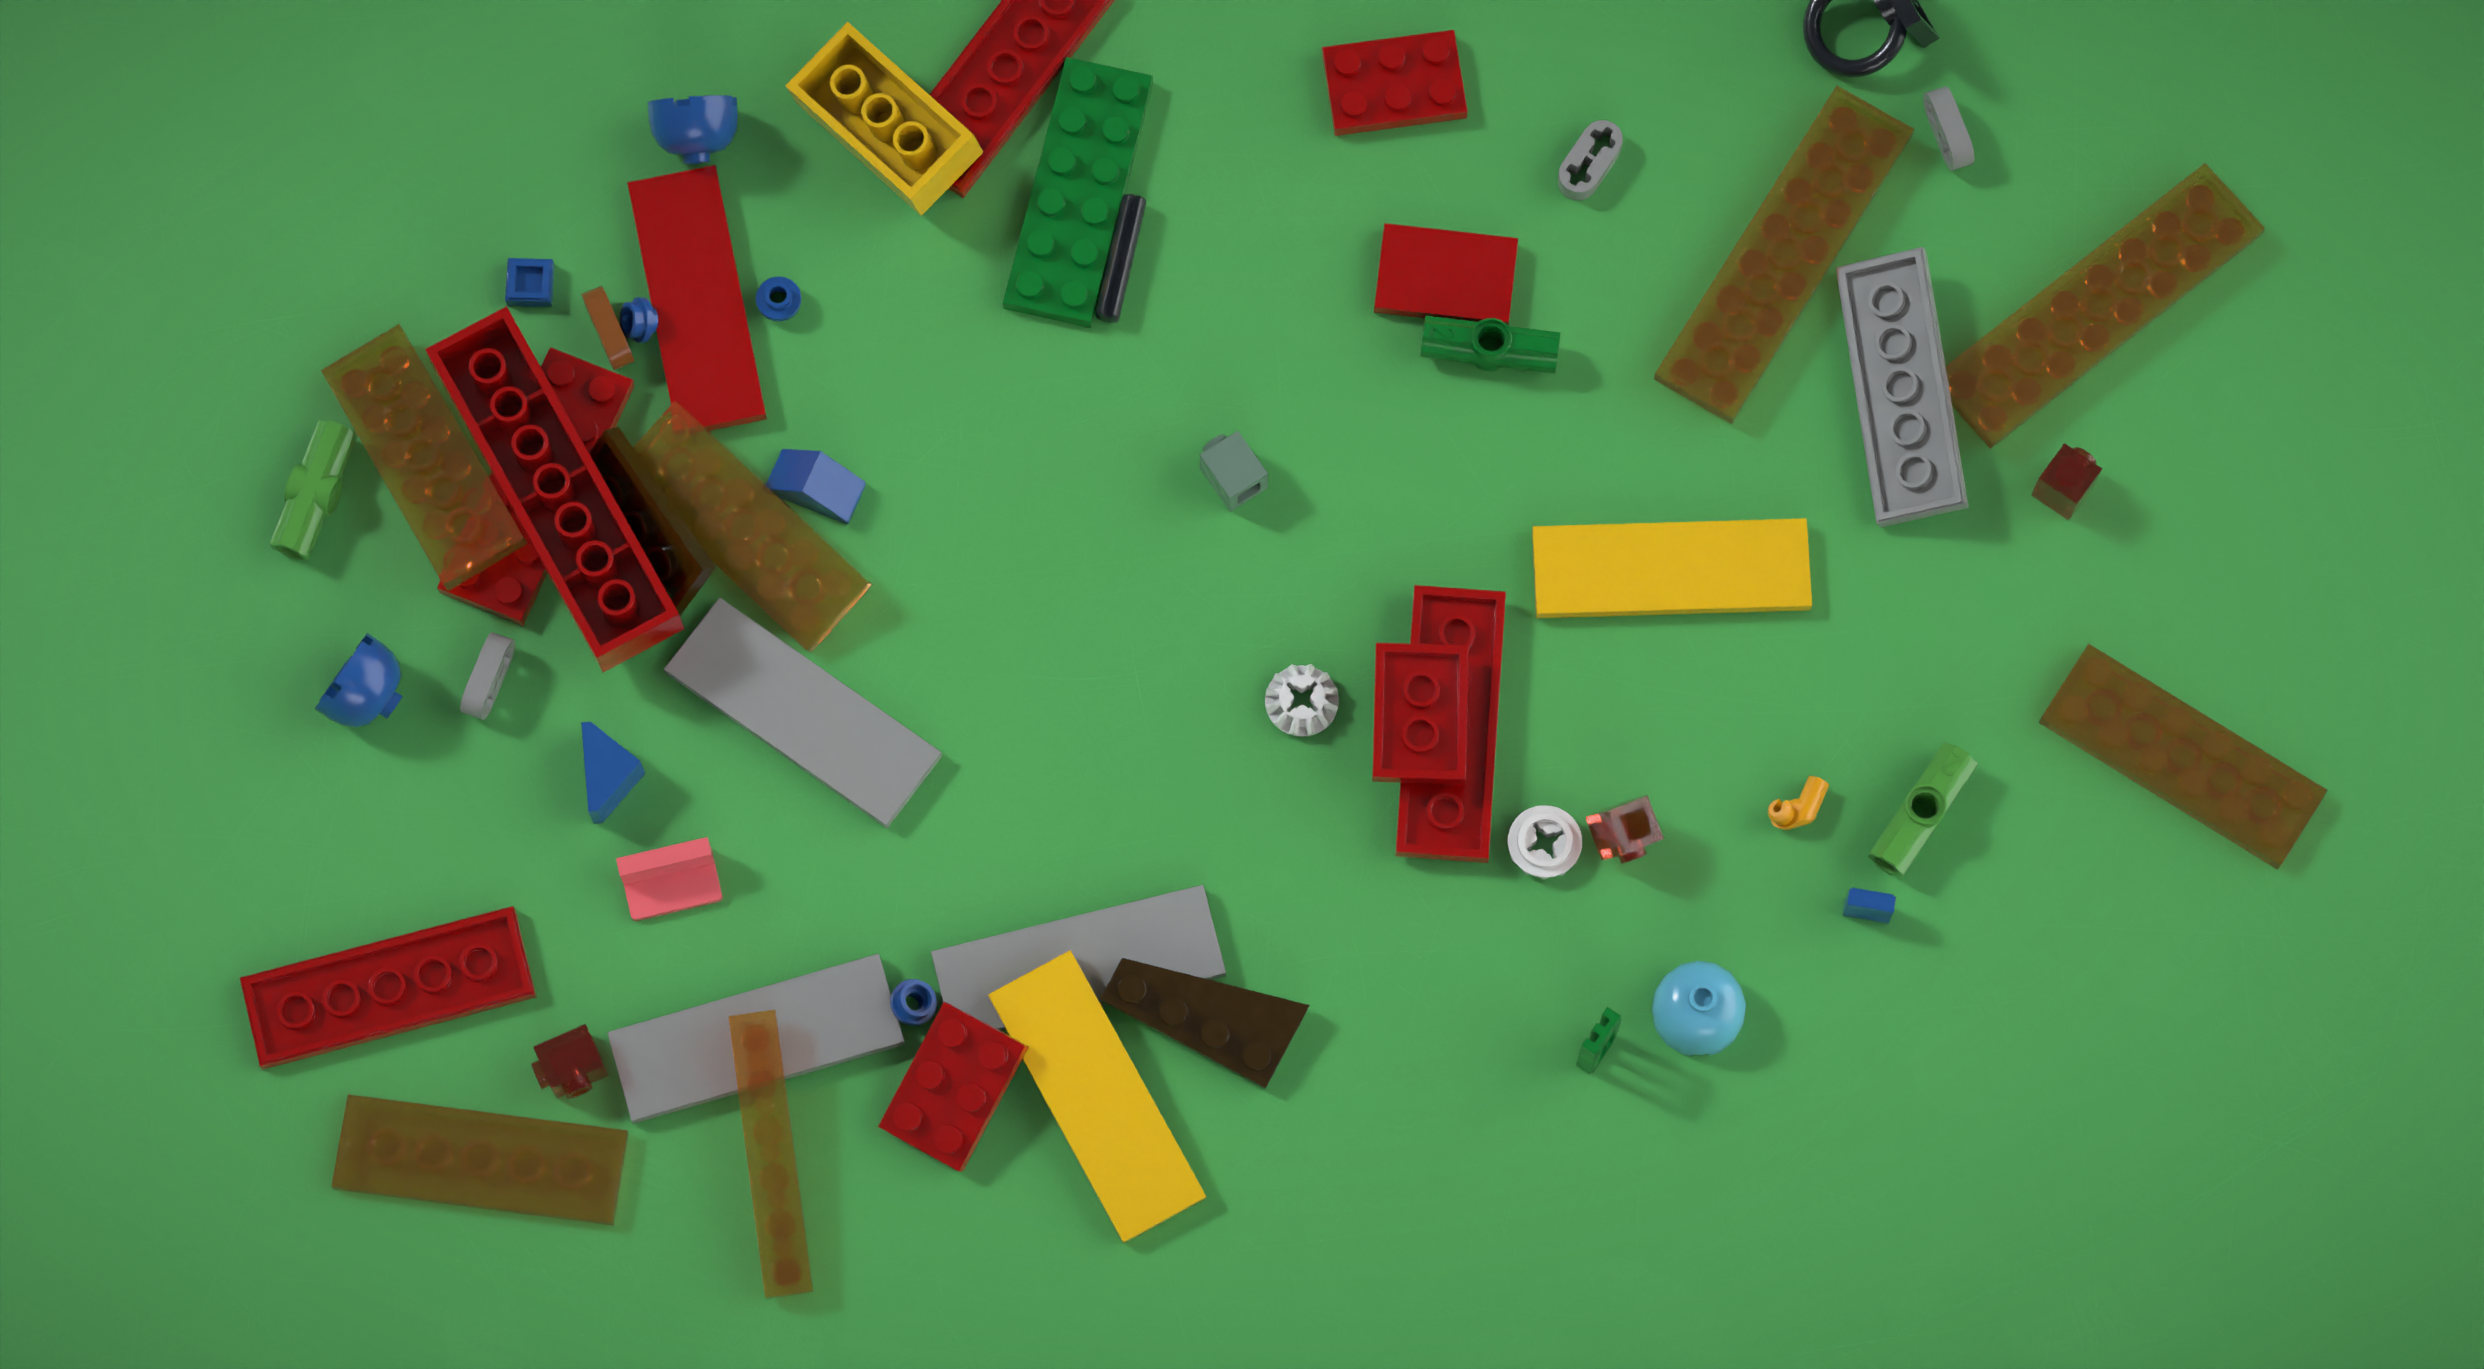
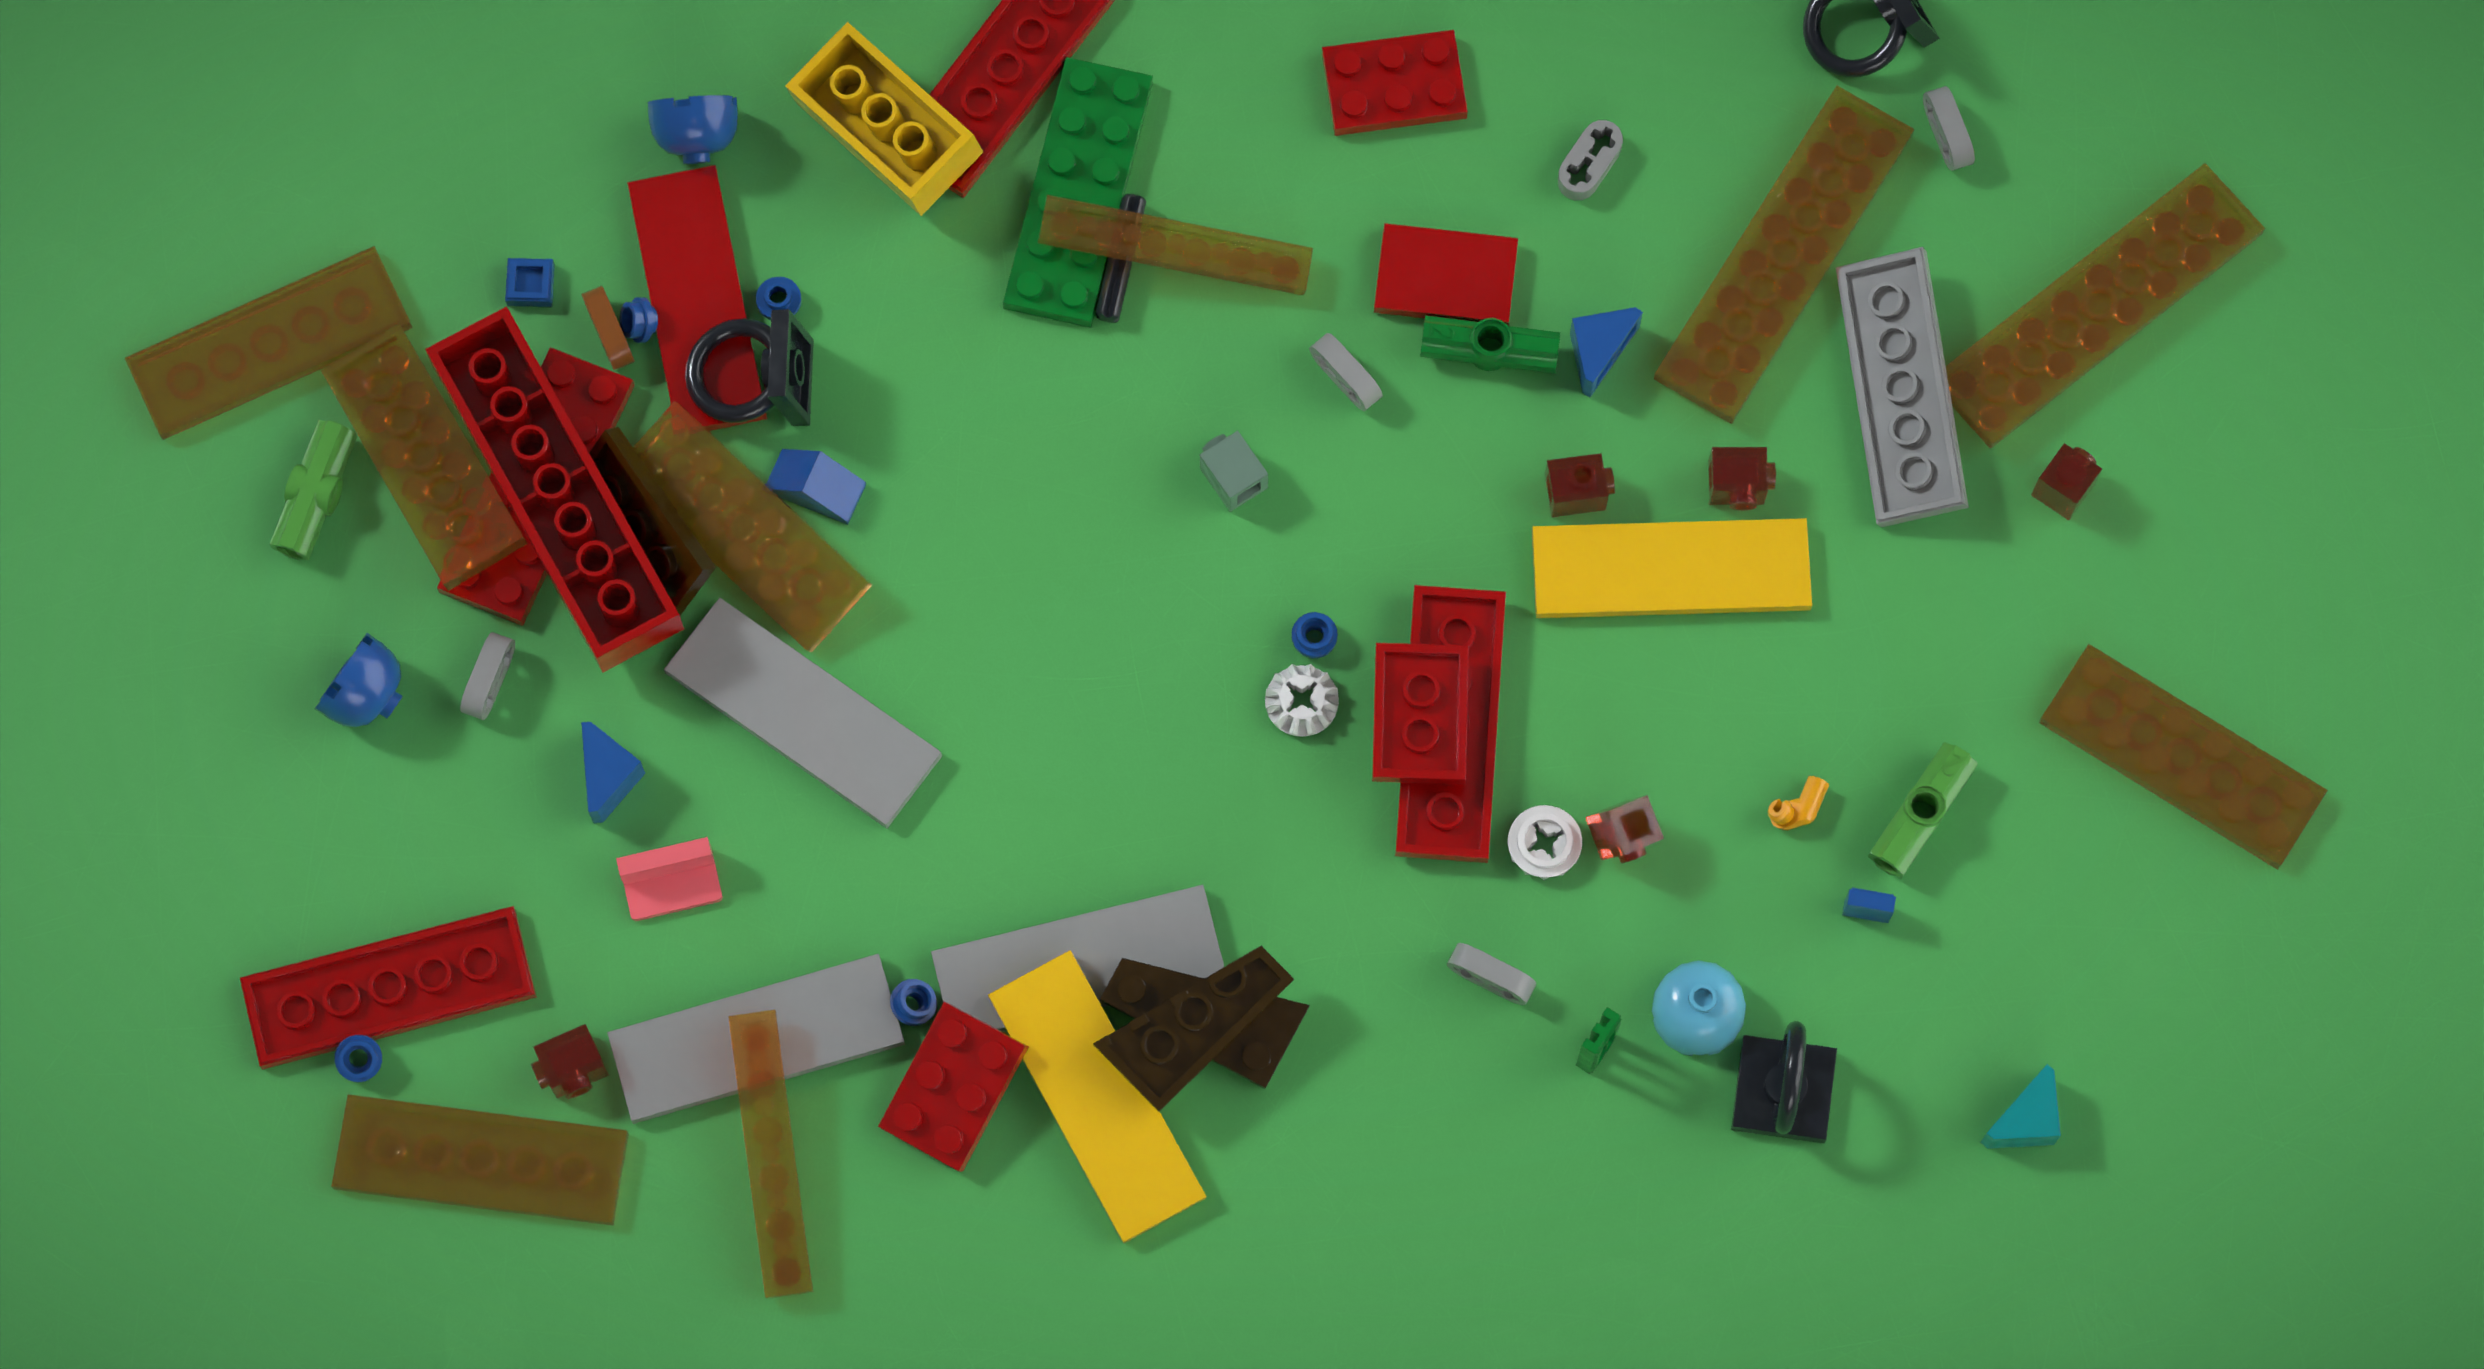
none -> clear orange tile [125,246,413,440]
none -> blue plate [335,1034,382,1082]
none -> black tile [685,309,814,426]
none -> clear orange plate [1038,195,1313,296]
none -> dark brown wing [1093,945,1294,1112]
none -> blue plate [1292,612,1338,658]
none -> light grey beam [1309,333,1383,411]
none -> light grey beam [1447,943,1536,1005]
none -> clear red brick [1545,453,1615,517]
none -> blue slope [1570,307,1643,398]
none -> clear red brick [1708,447,1776,511]
none -> black tile [1731,1021,1837,1143]
none -> teal slope [1980,1064,2061,1149]

